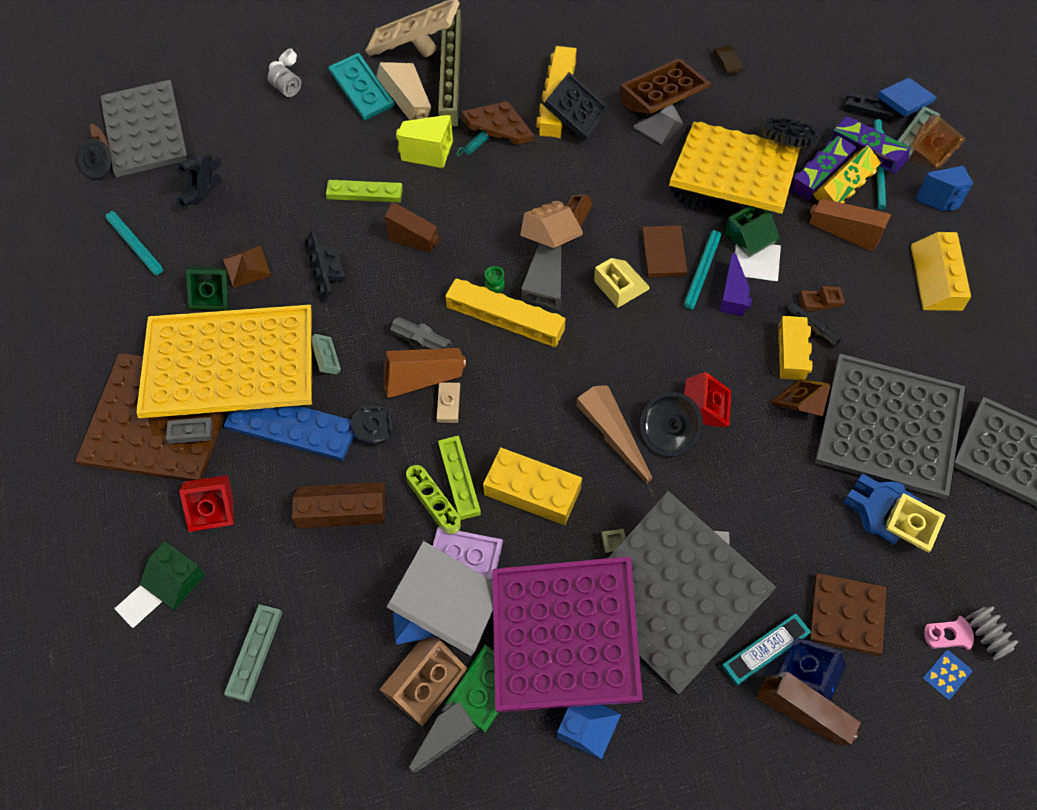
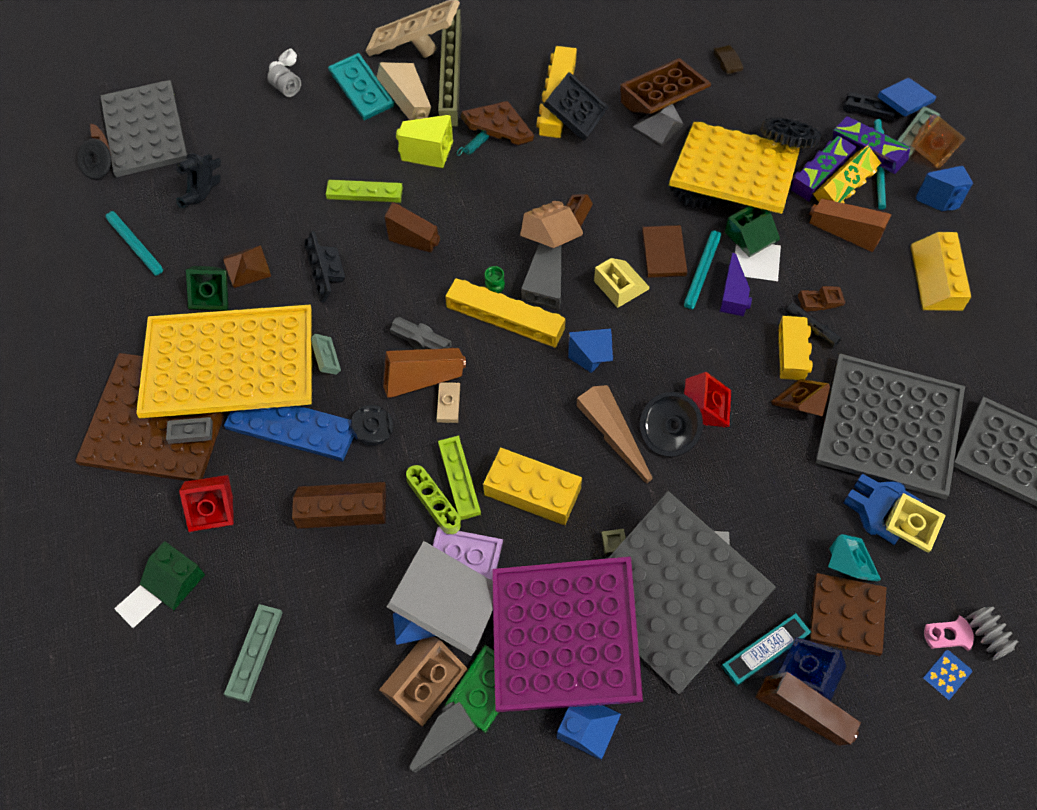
none -> blue slope [568,329,613,373]
none -> teal slope [828,534,881,581]

